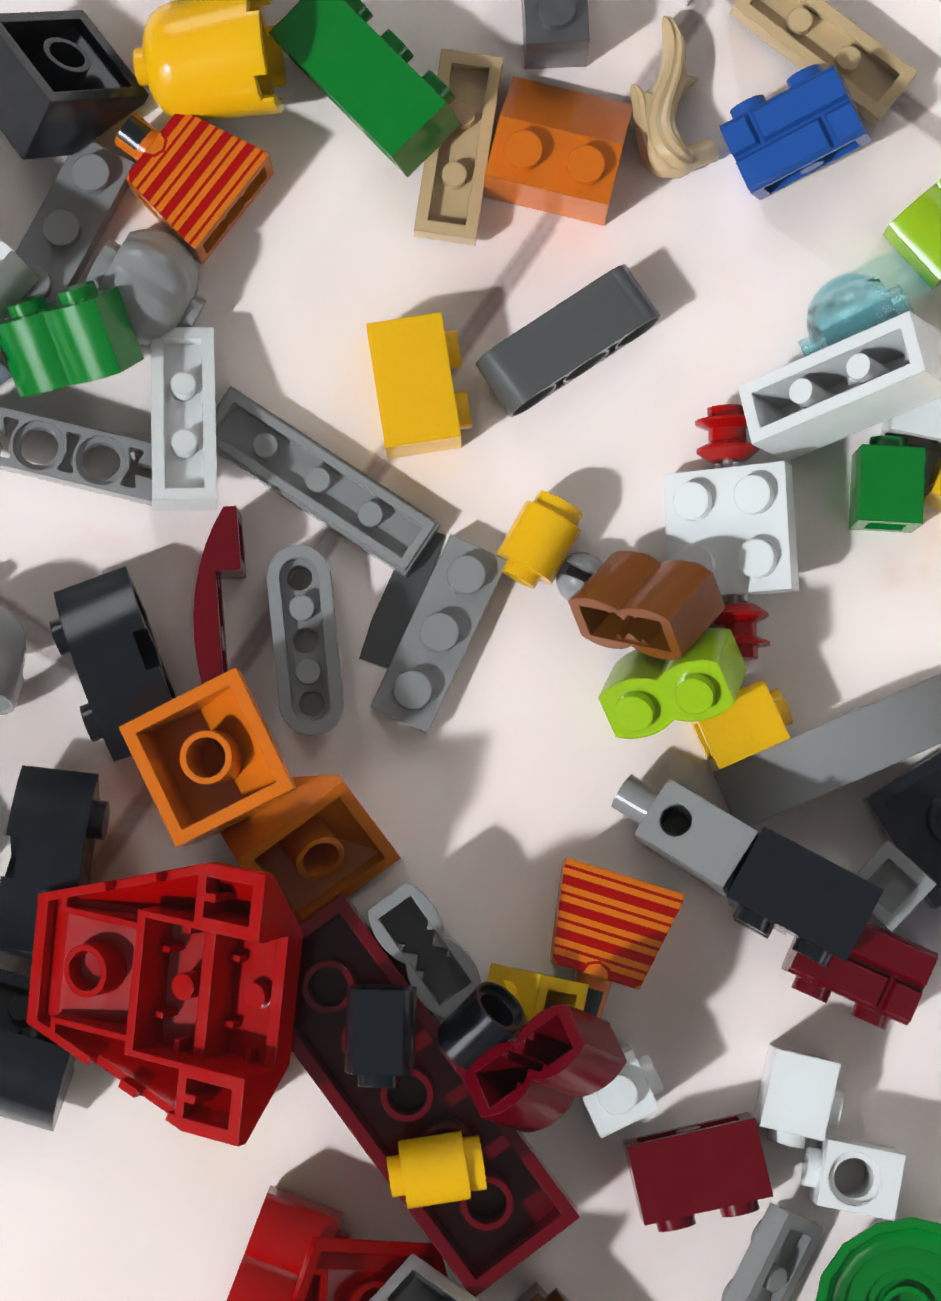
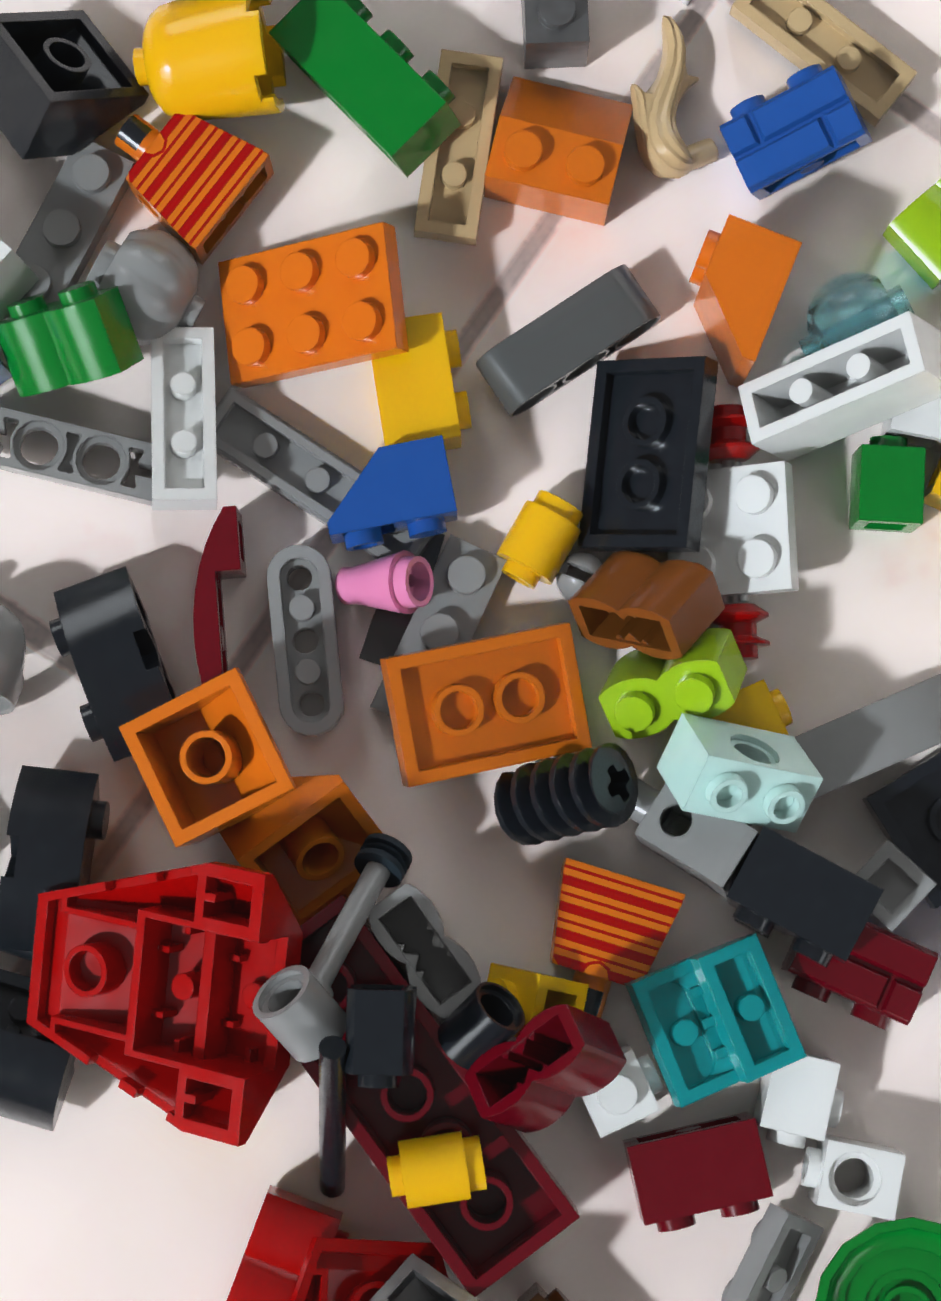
none -> orange plate [218,222,409,388]
none -> light grey piece [252,833,412,1063]
none -> black bar [319,1035,347,1198]
none -> blue slope [327,435,457,551]
none -> bright pink cone [335,550,434,614]
none -> orange plate [380,622,592,787]
none -> black piece [494,743,638,845]
none -> black plate [578,356,719,552]
none -> teal slope [625,933,807,1108]
none -> light aqua brick [656,713,823,833]
none -> orange slope [689,214,802,388]

